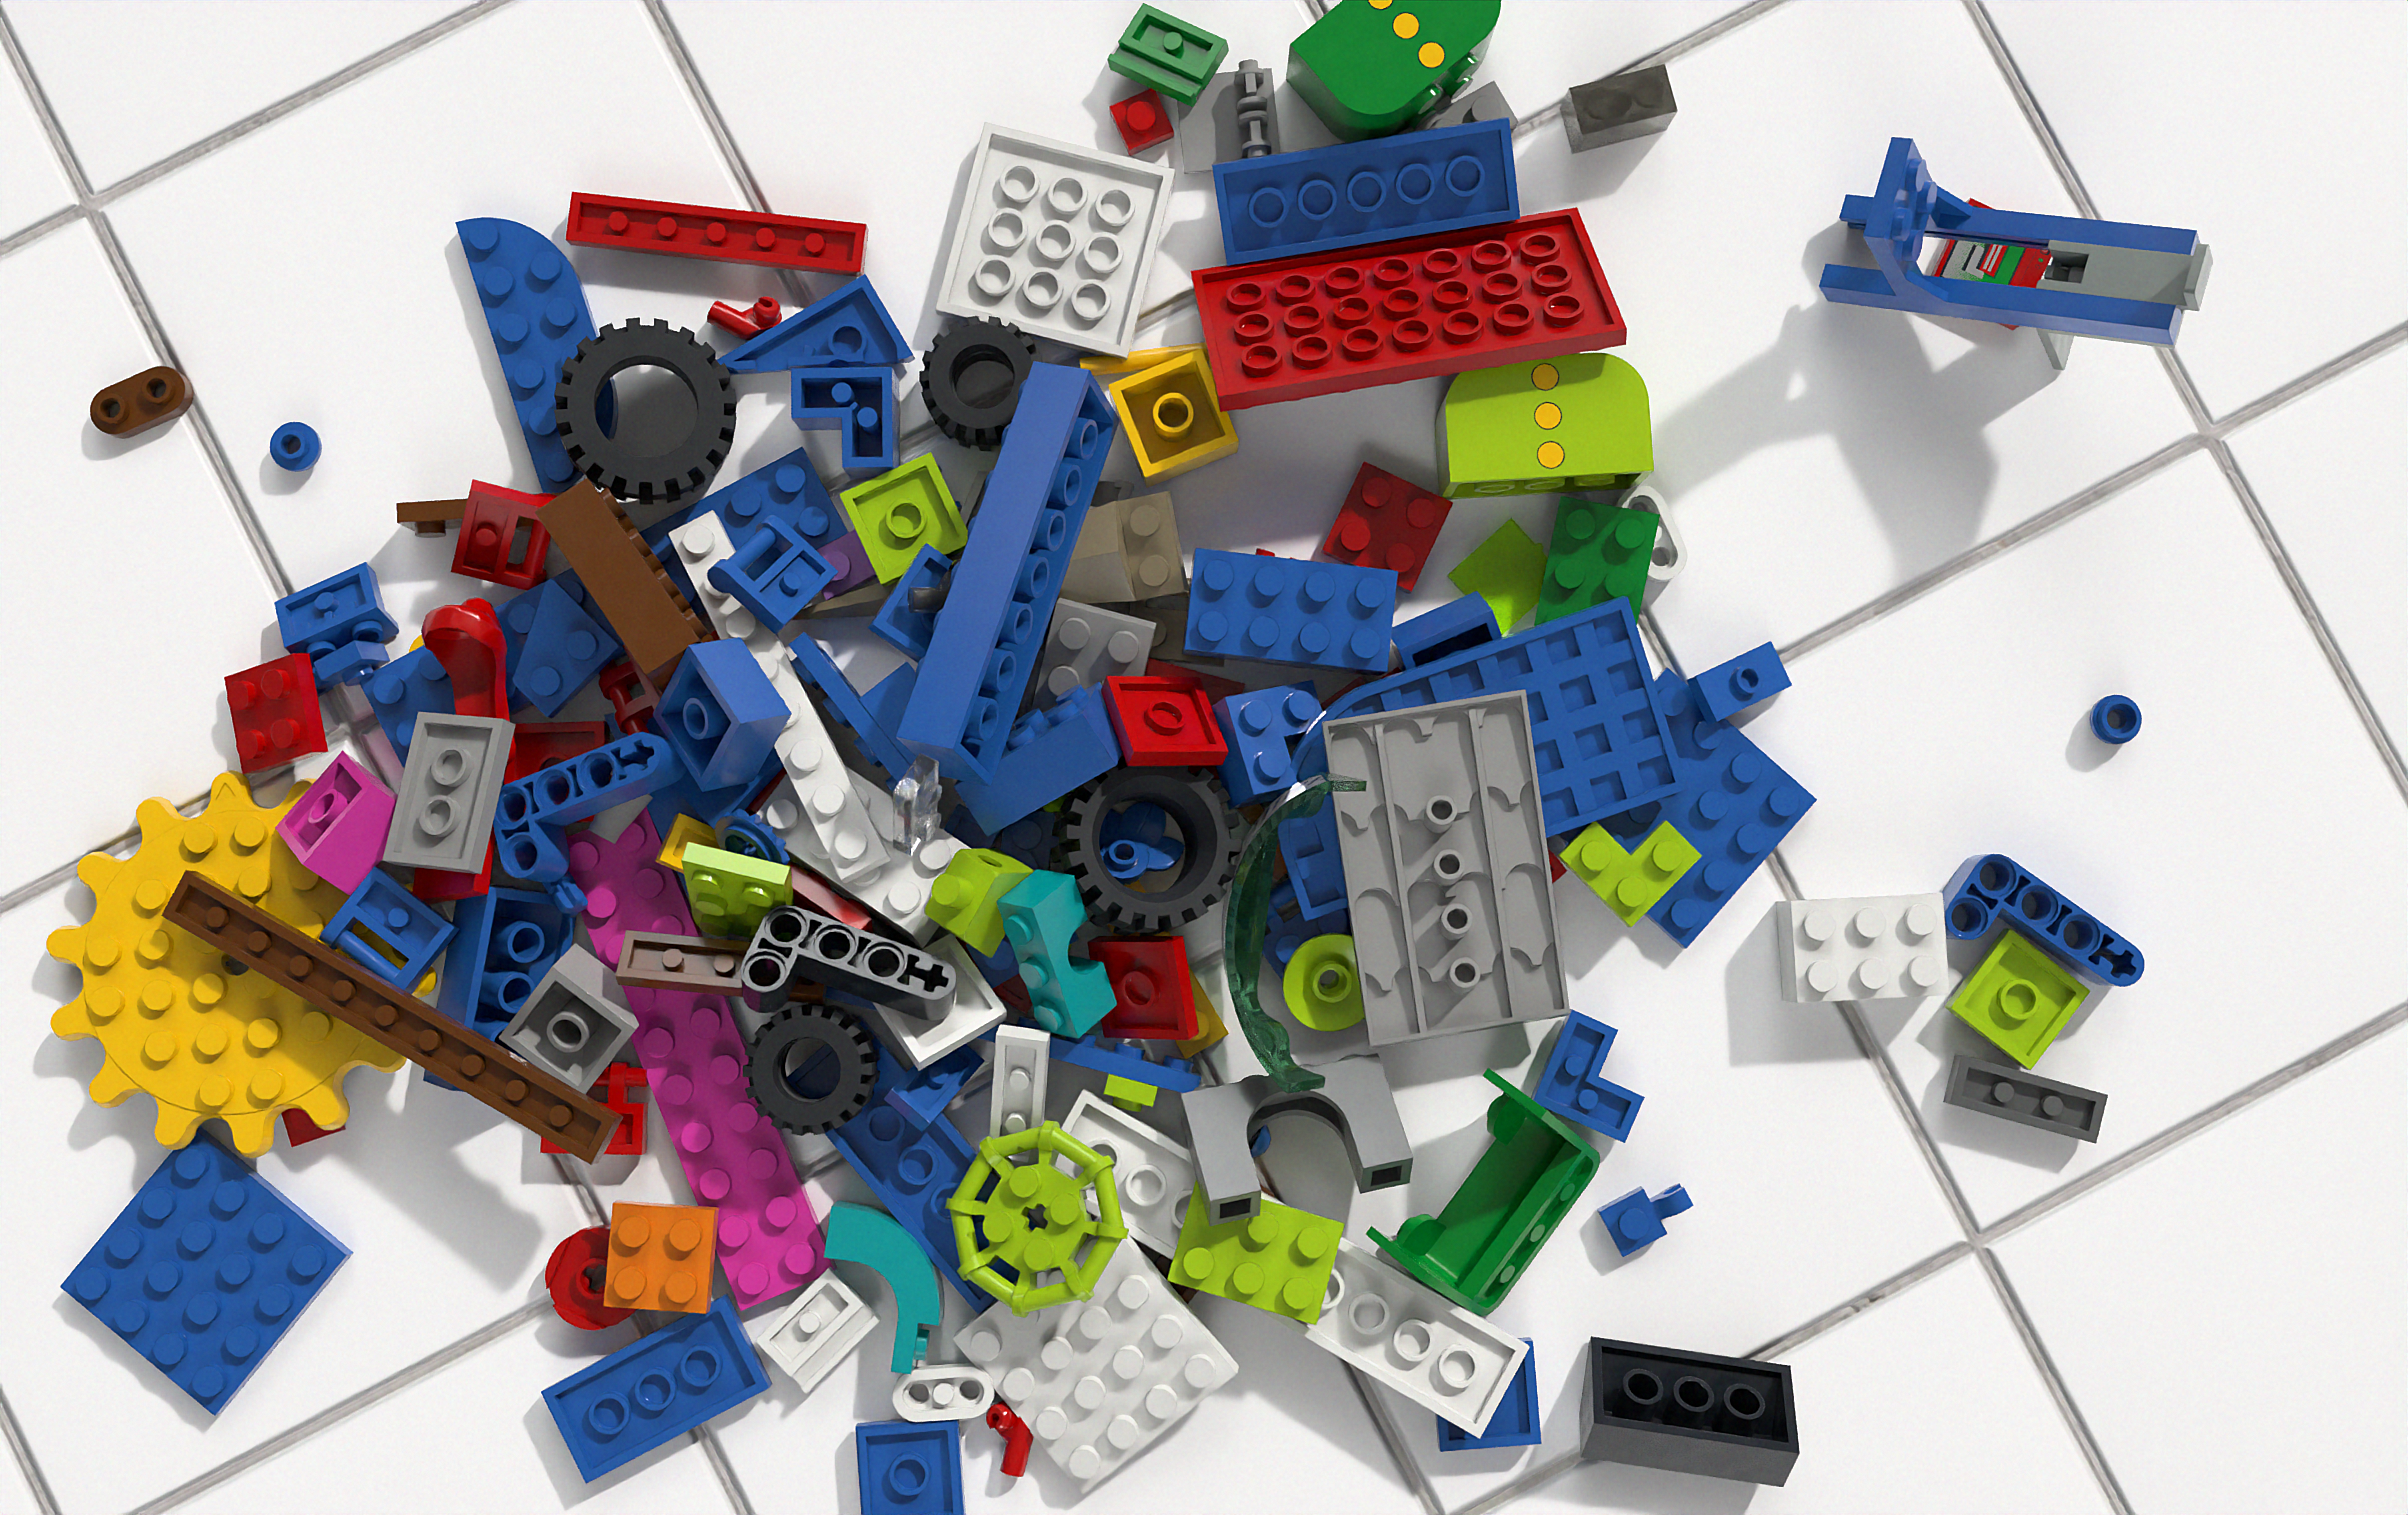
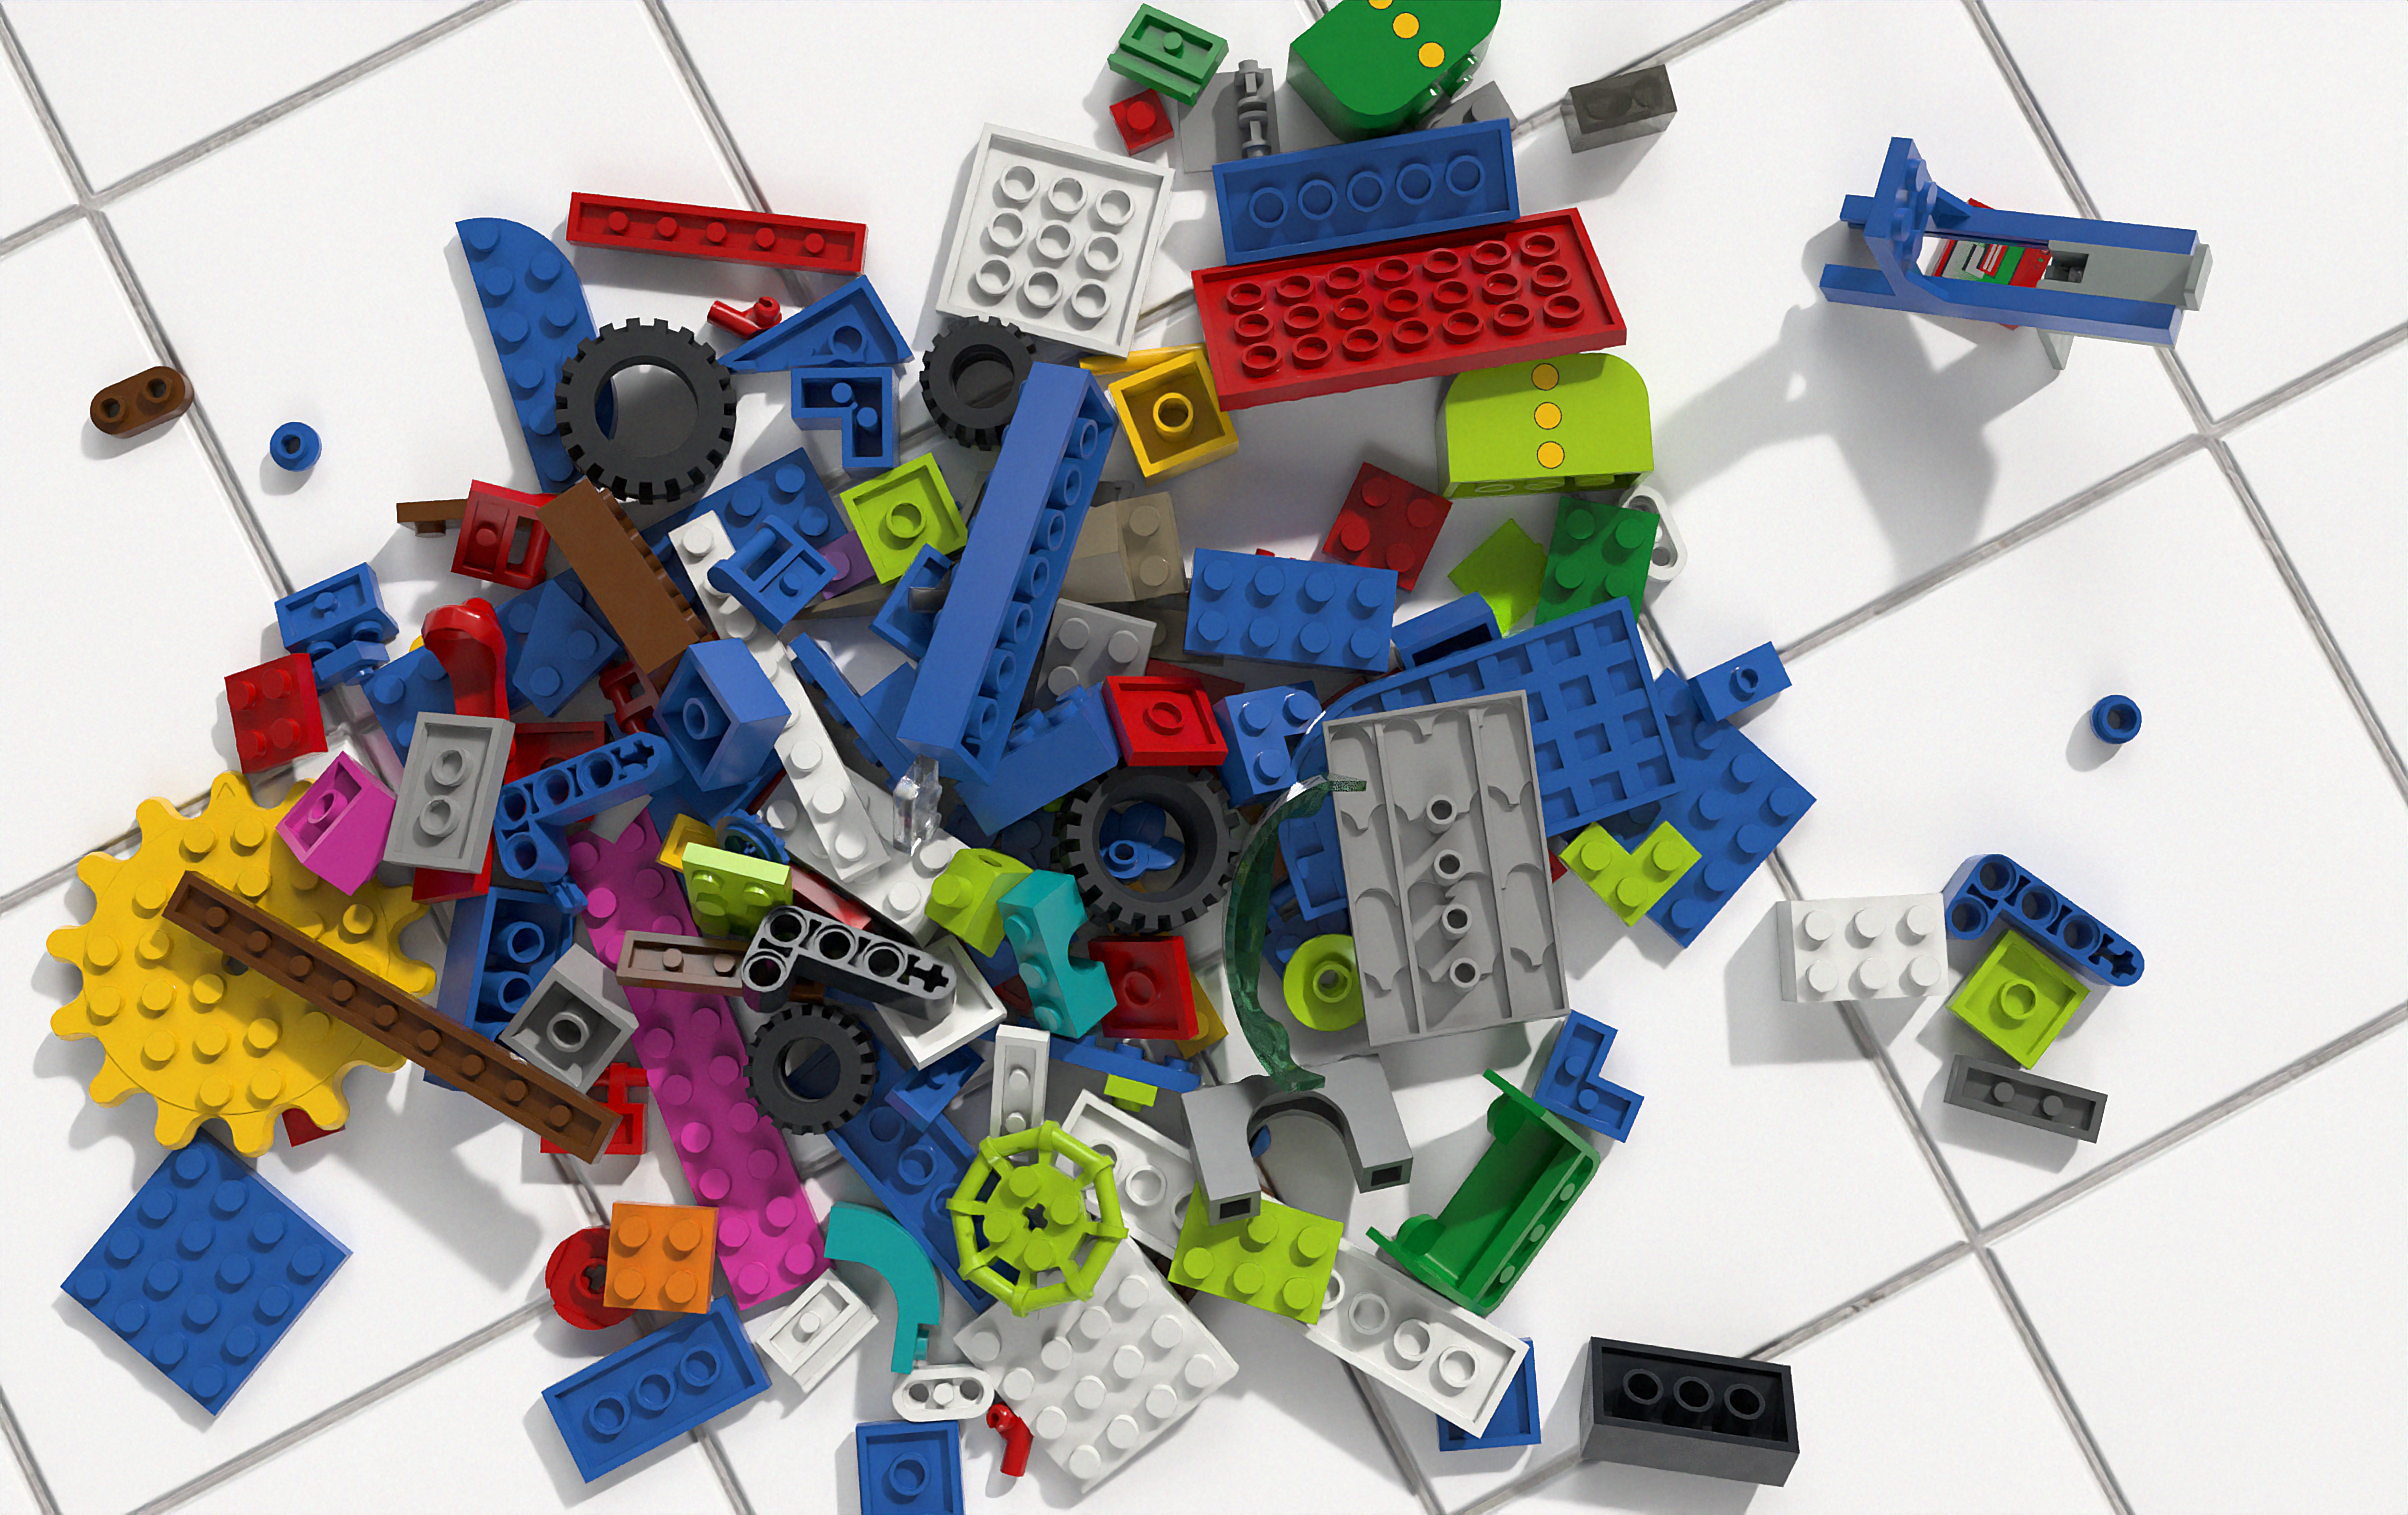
blue plate [319,866,460,994] -> none
blue plate [1597,1183,1694,1257] -> none

